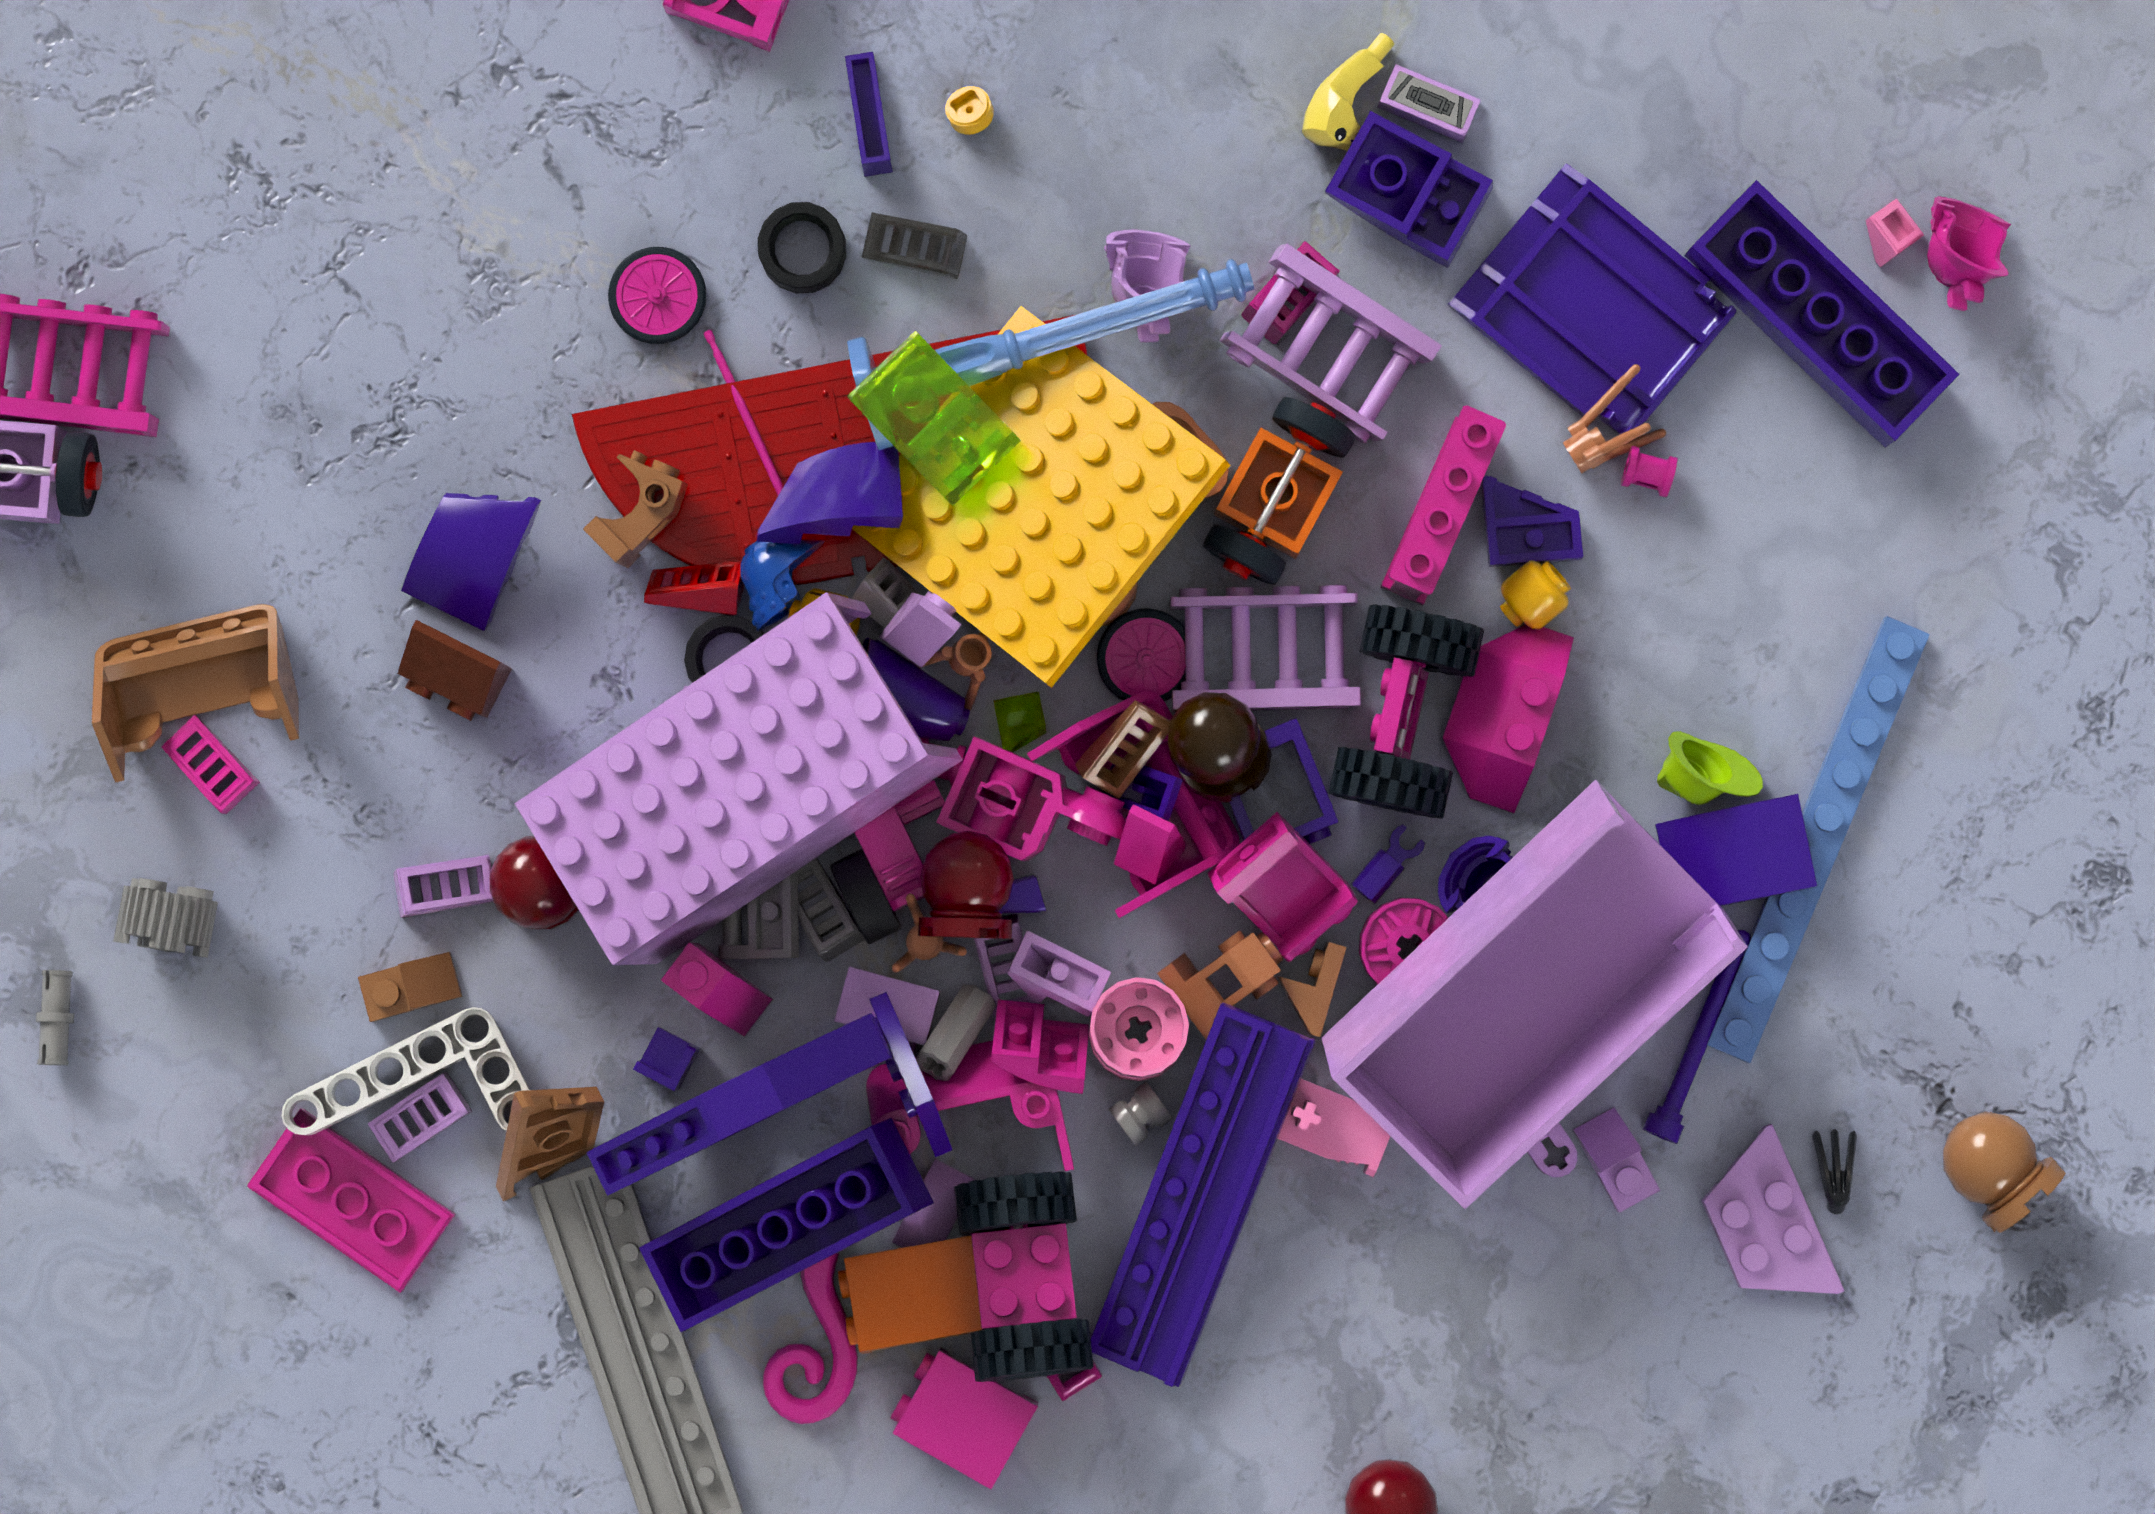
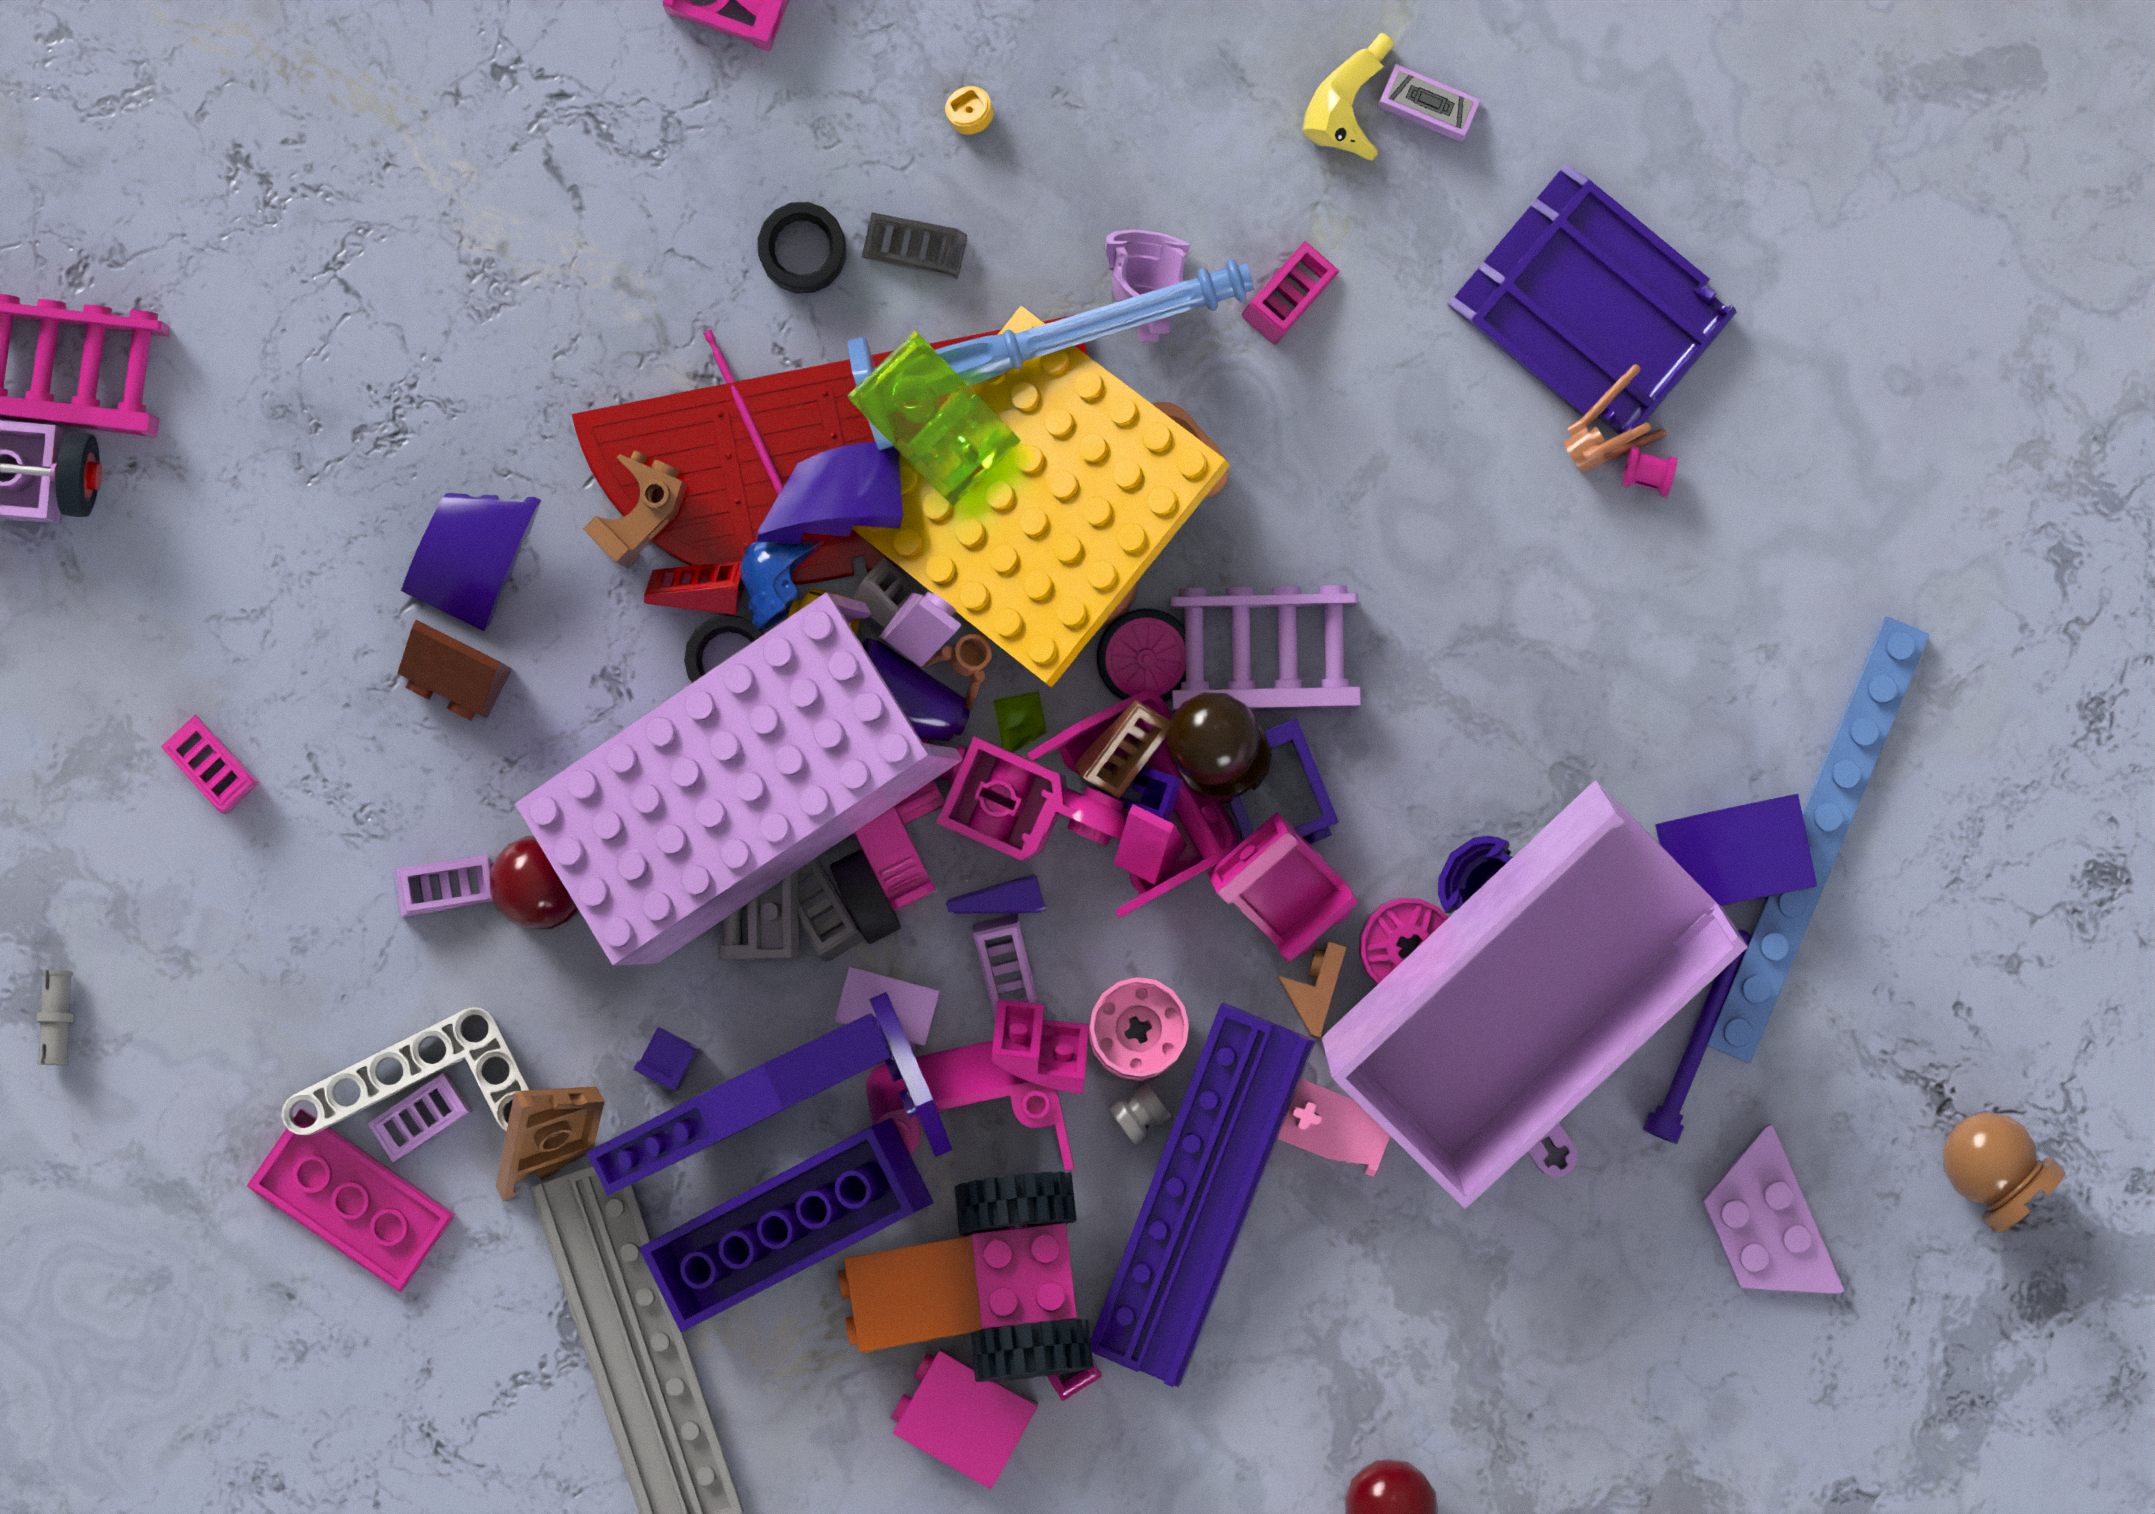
medium nougat windscreen [92,604,299,783] -> none
light grey brick [113,878,218,958] -> none
medium nougat slope [358,952,463,1022] -> none
dark pink wheel [608,247,706,344] -> none
dark pink slope [661,942,773,1037] -> none
dark pink plant [763,1252,858,1424] -> none
dark purple piece [845,52,893,177] -> none
nougat plant [892,893,967,973] -> none
lavender slope [892,1159,976,1248] -> none
light grey axle [916,984,997,1081] -> none
dark red tile [918,831,1014,939] -> none
lavender slope [1007,930,1111,1017] -> none
nougat tile [1157,930,1283,1040] -> none
brick [1203,397,1356,585] -> none
lavender fence [1219,244,1442,444] -> none
dark purple slope [1325,111,1493,268] -> none
black plate [1328,604,1484,819] -> none
dark purple bar [1351,824,1425,905] -> none
dark pink fence [1380,405,1506,606] -> none
dark pink wedge [1442,624,1574,814] -> none
dark purple wing [1481,476,1583,567] -> none
yellow head [1500,560,1571,629] -> none
lavender slope [1572,1107,1661,1213] -> none
lime piece [1657,731,1763,805] -> none
dark purple brick [1684,180,1960,448] -> none
black piece [1812,1129,1857,1214] -> none
bright pink slope [1865,198,1924,267] -> none
dark pink helmet [1927,196,2011,311] -> none

